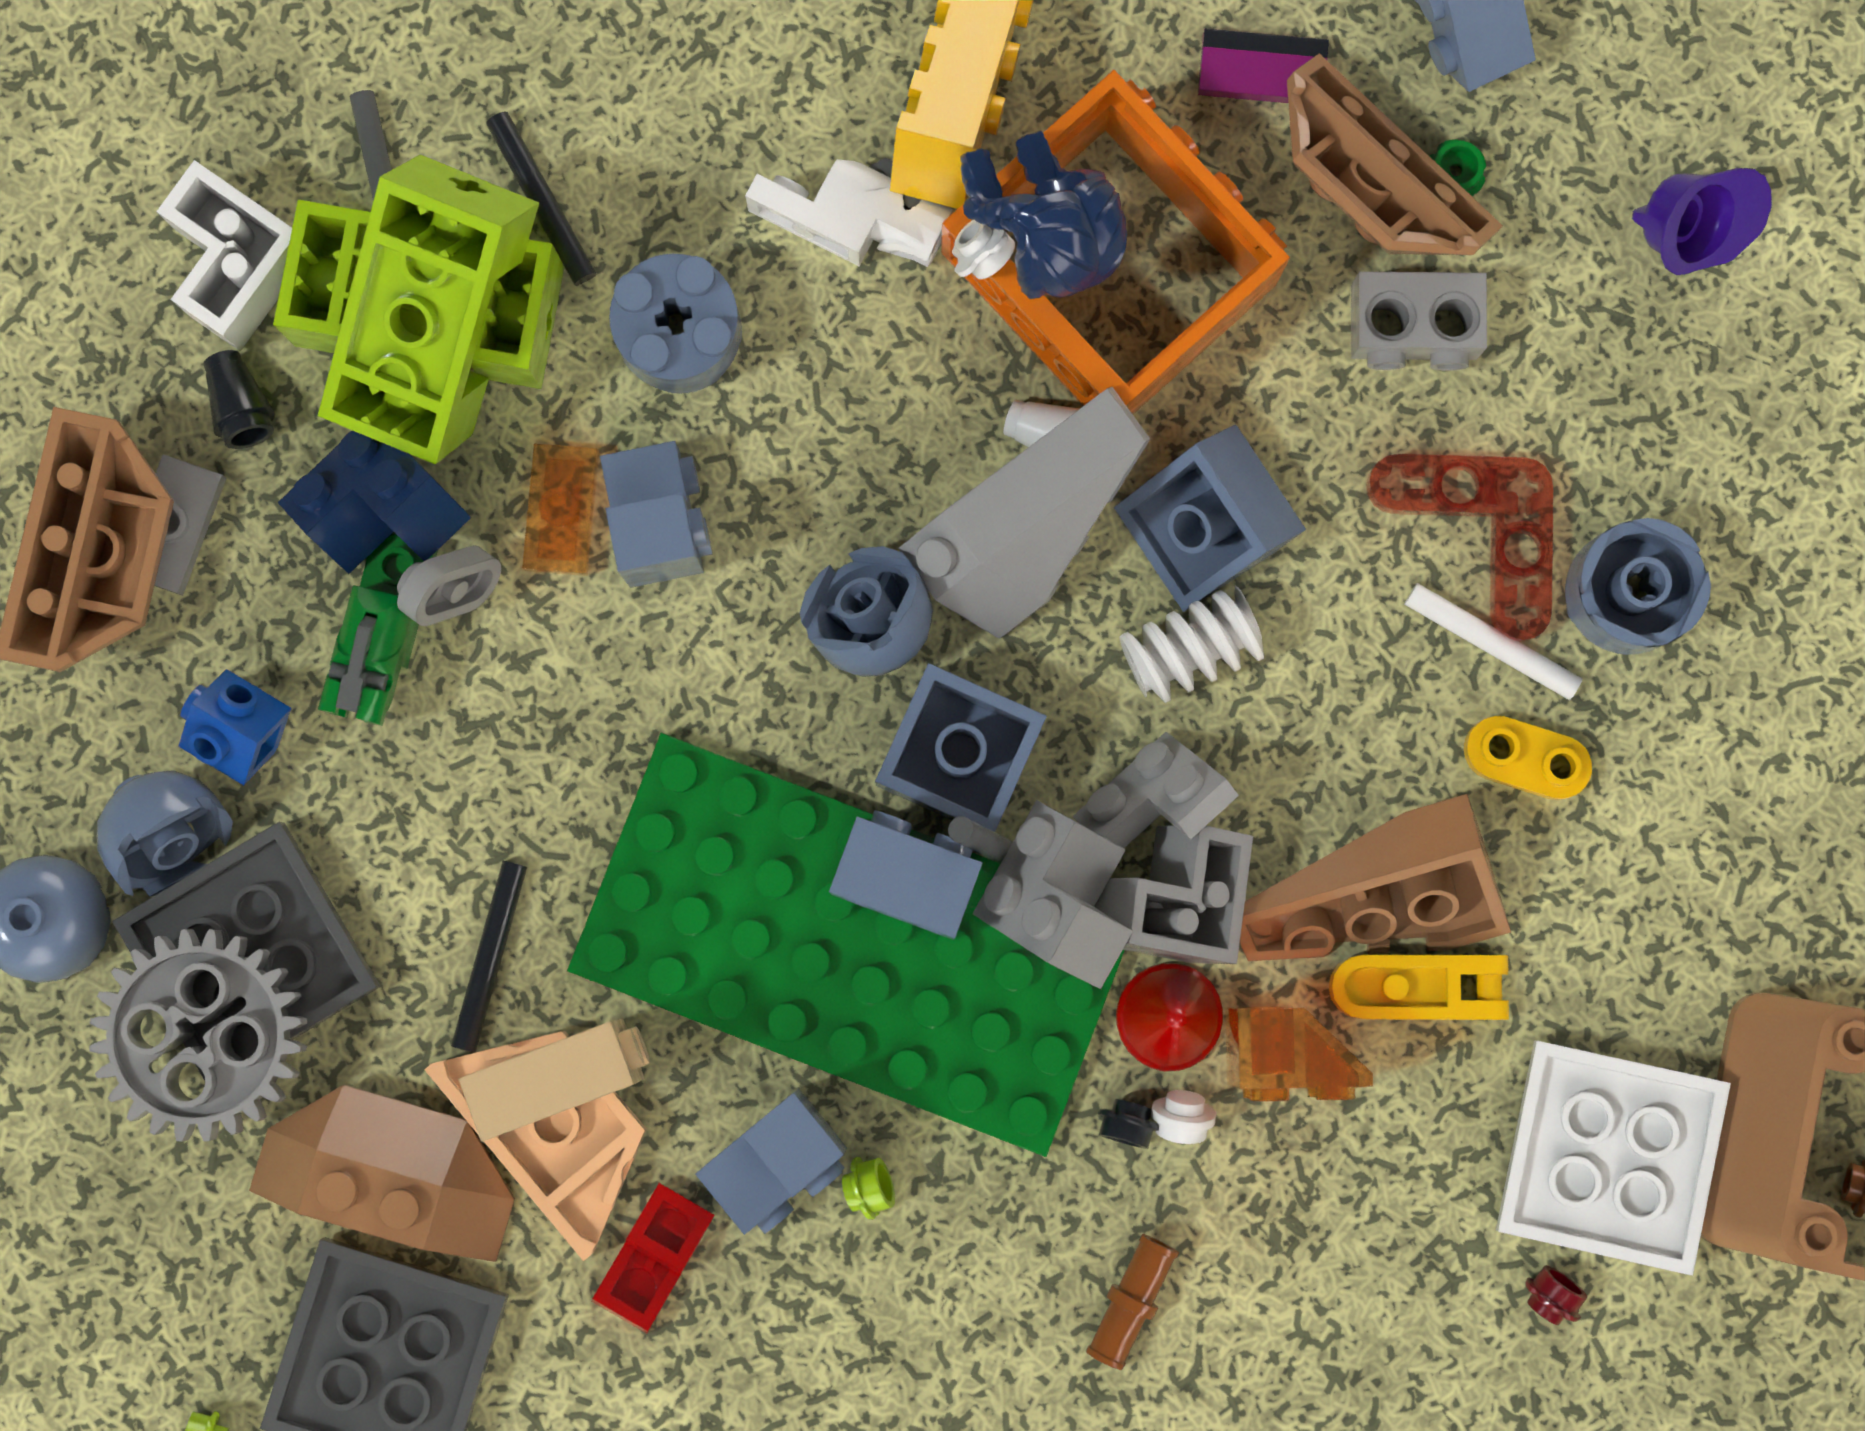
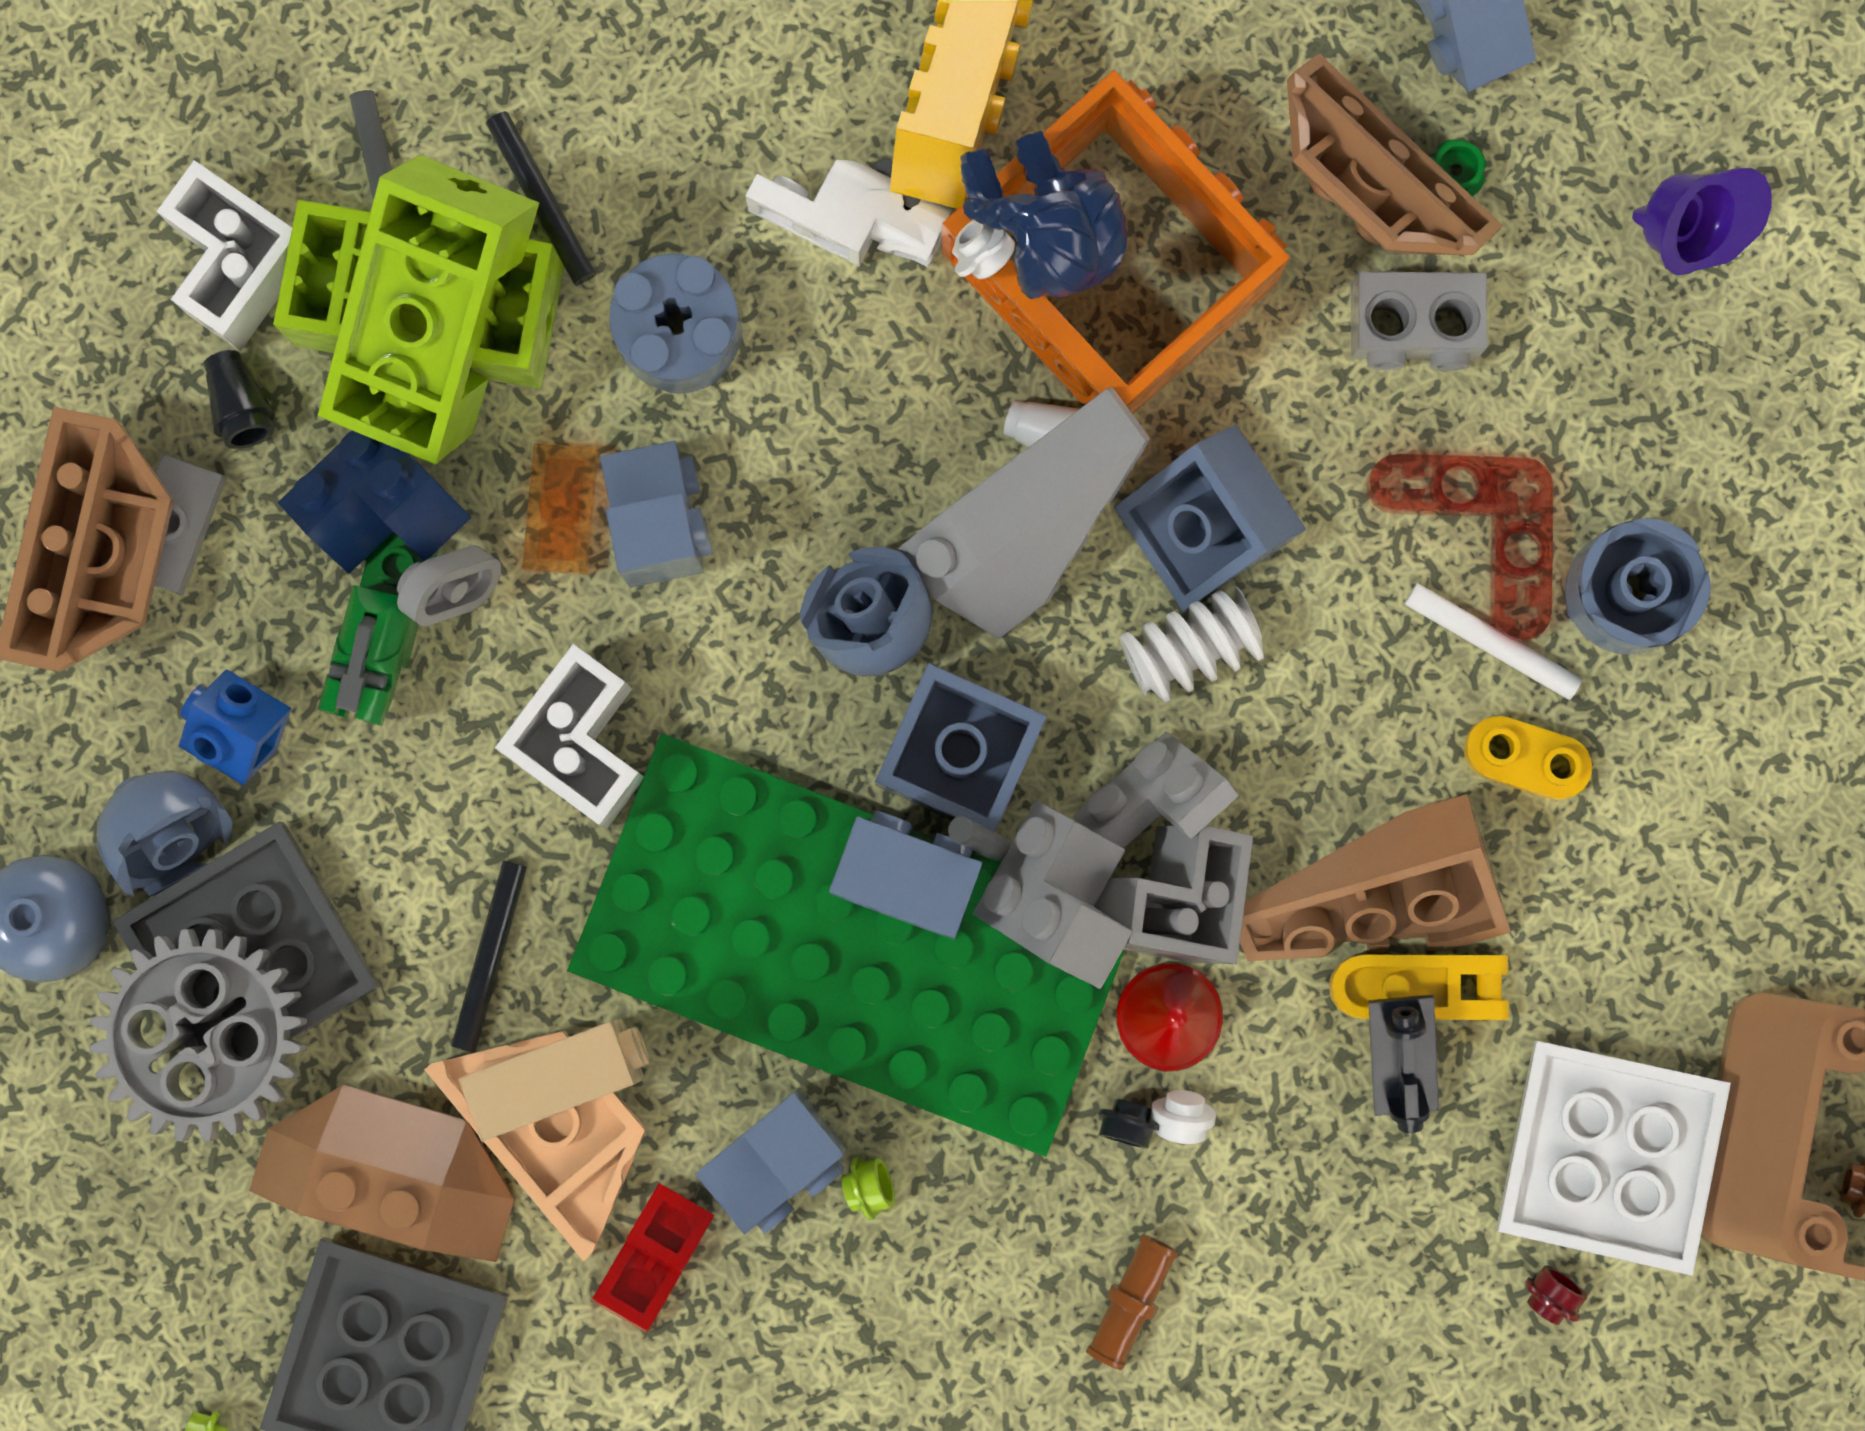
magenta tile [1198,28,1329,103] -> none
clear orange slope [1225,1006,1373,1101] -> none
none -> white brick [495,644,644,829]
none -> hinge [1368,994,1439,1133]

